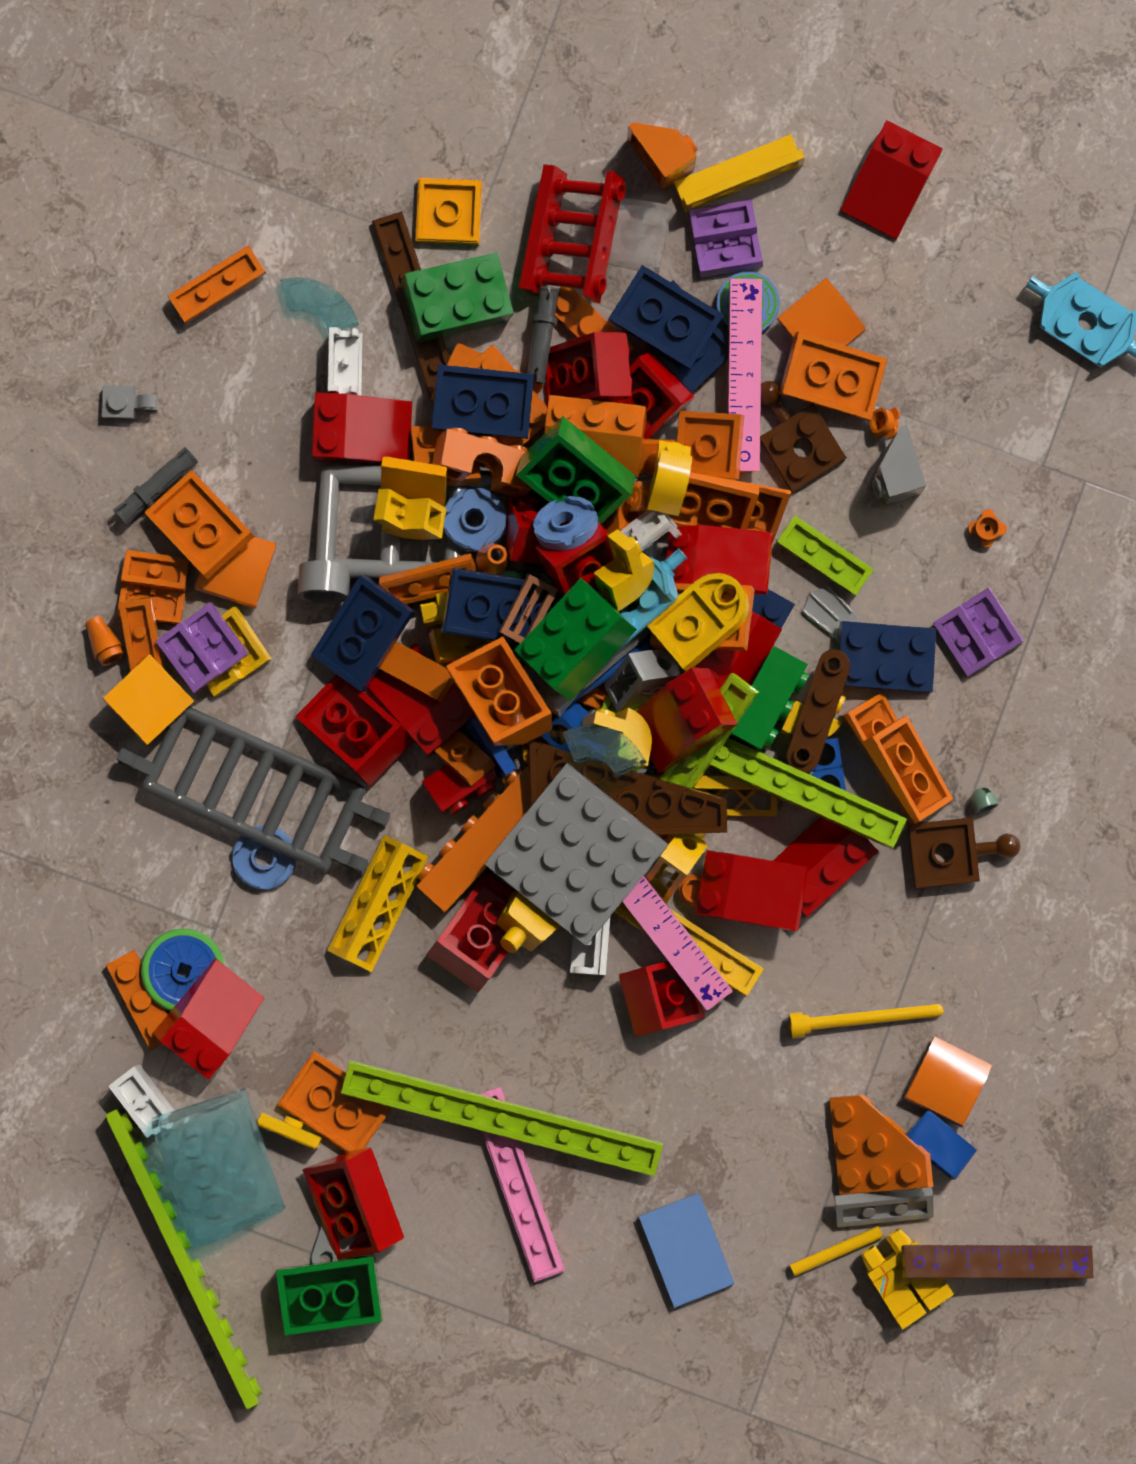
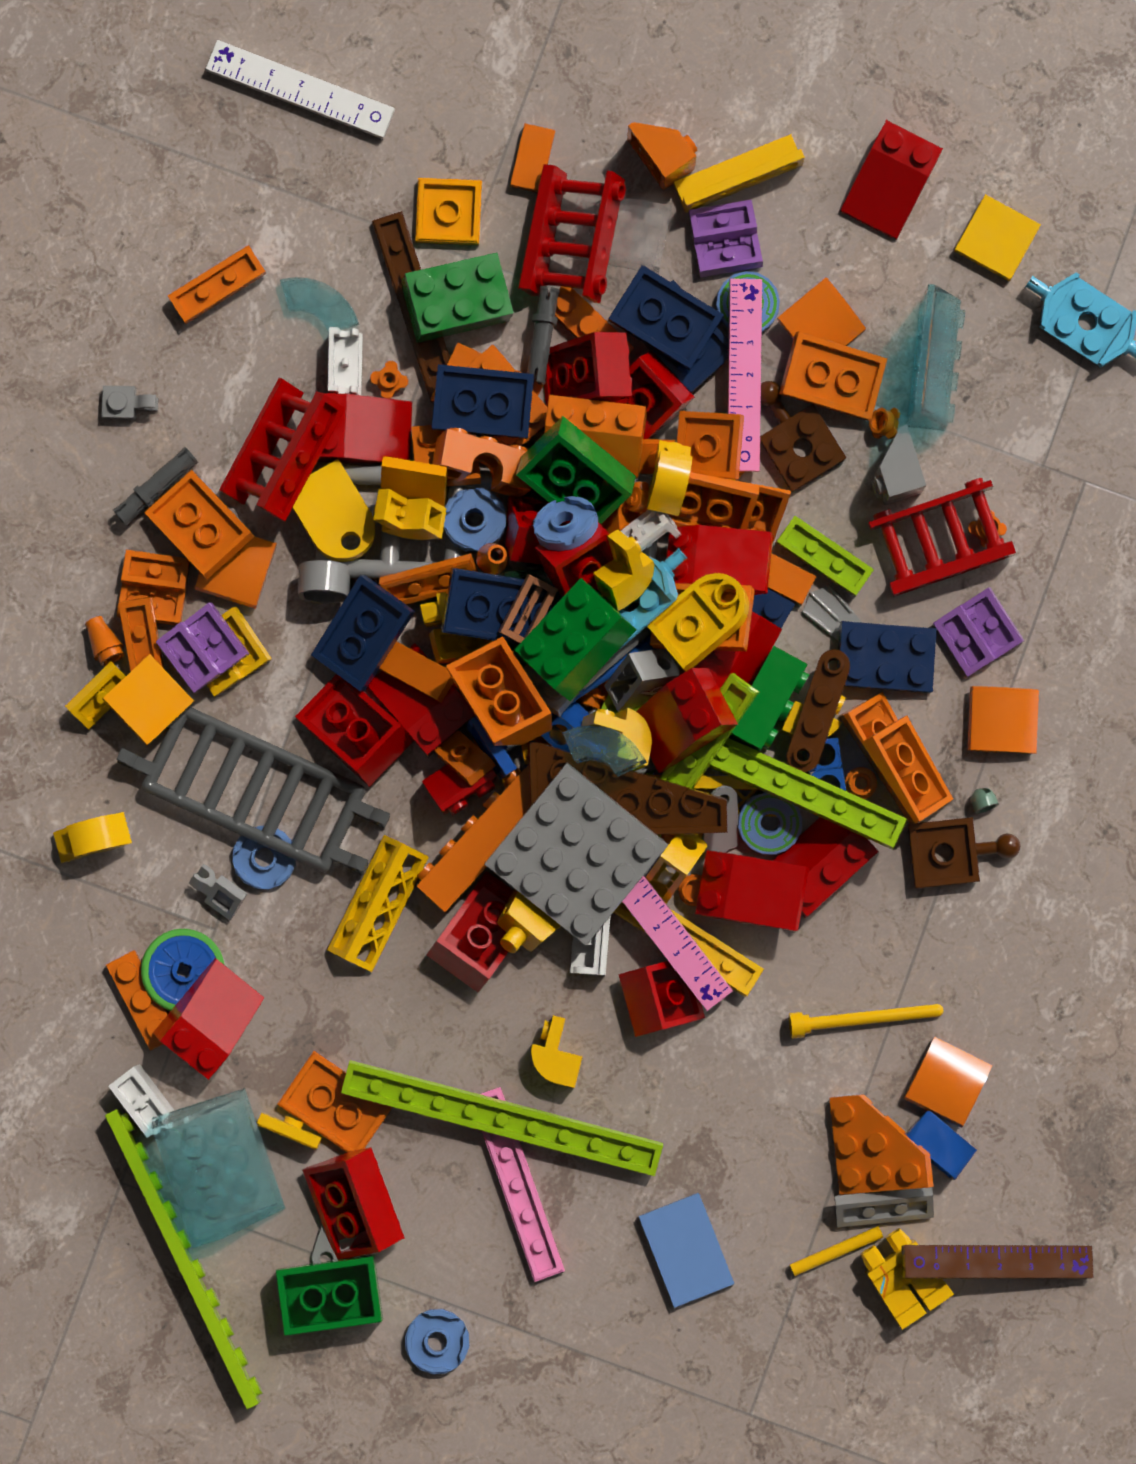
none -> yellow brick [53,812,132,863]
none -> yellow plate [65,661,126,730]
none -> light grey plate [189,864,247,920]
none -> white tile [206,40,395,139]
none -> red fence [219,378,345,521]
none -> yellow tile [292,459,375,562]
none -> orange plate [370,361,408,399]
none -> medium blue tile [405,1309,470,1374]
none -> orange tile [510,123,555,193]
none -> yellow brick [531,1015,582,1088]
none -> light grey piece [702,786,739,853]
none -> medium blue tile [738,791,802,855]
none -> orange tile [768,554,817,606]
none -> orange plate [845,767,877,799]
none -> red fence [869,478,1016,597]
none -> clear light blue slope [907,284,965,431]
none -> yellow tile [954,194,1041,282]
none -> orange slope [967,686,1039,754]

